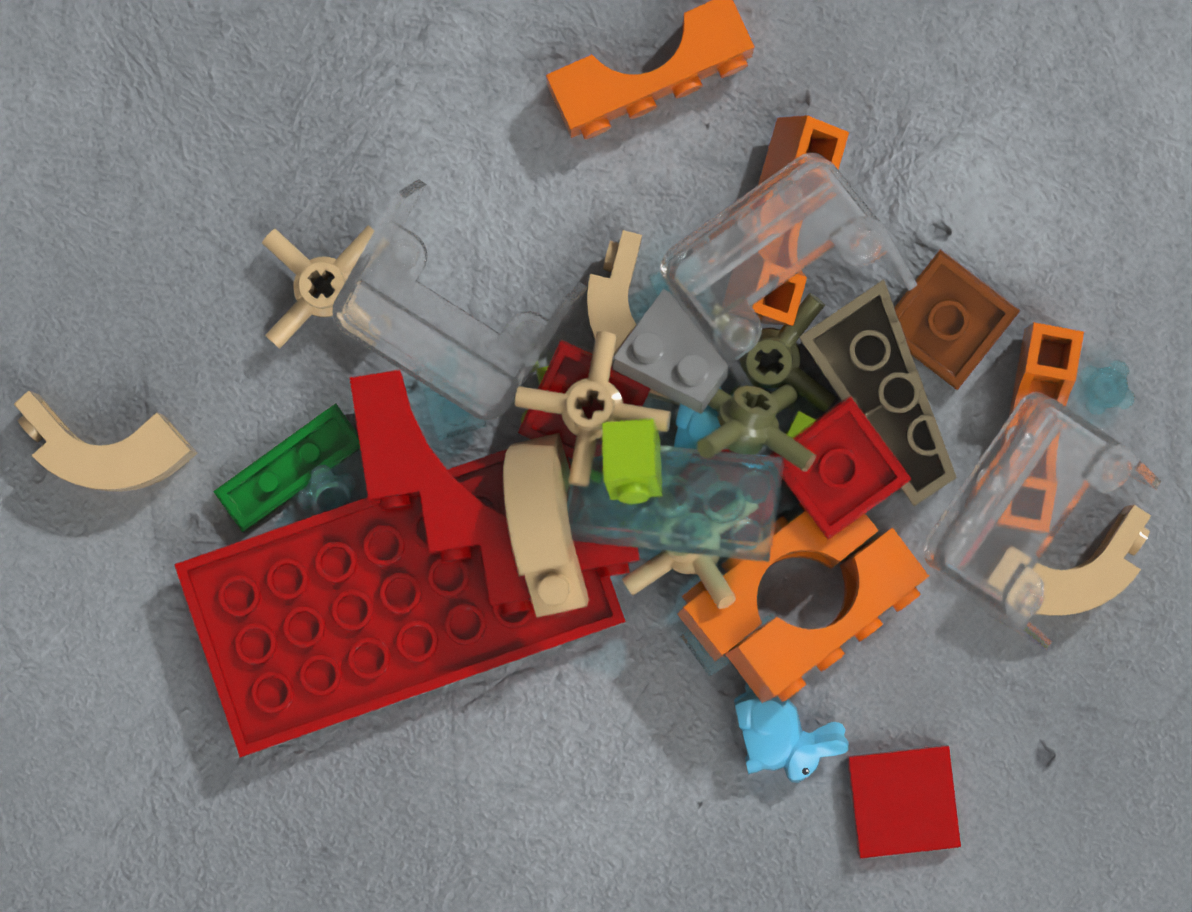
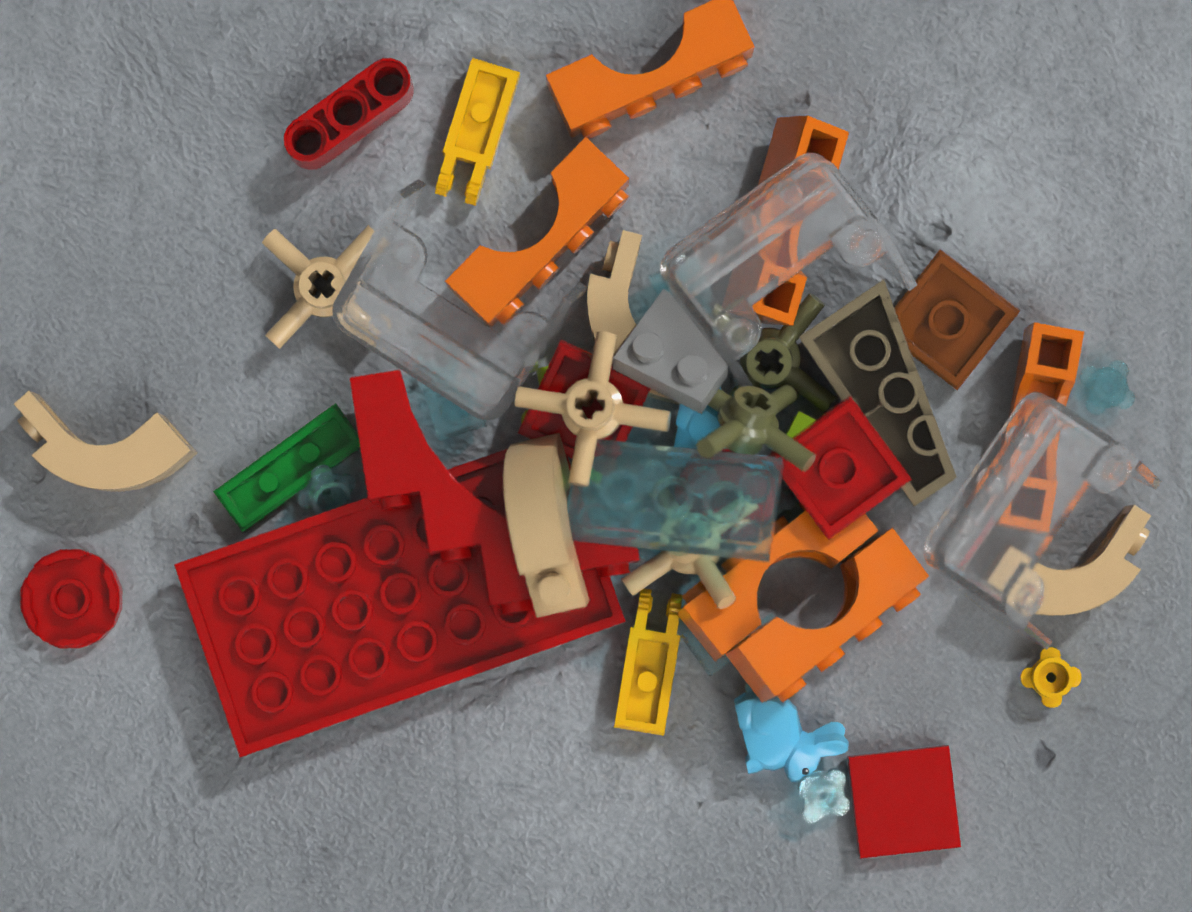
lime brick [602,418,662,504] -> none
none -> red tile [20,549,123,649]
none -> red beam [284,58,414,170]
none -> yellow hinge [435,58,520,206]
none -> orange arch [445,137,629,329]
none -> yellow hinge [614,588,682,736]
none -> clear light blue plate [797,768,850,823]
none -> yellow plate [1020,647,1082,708]

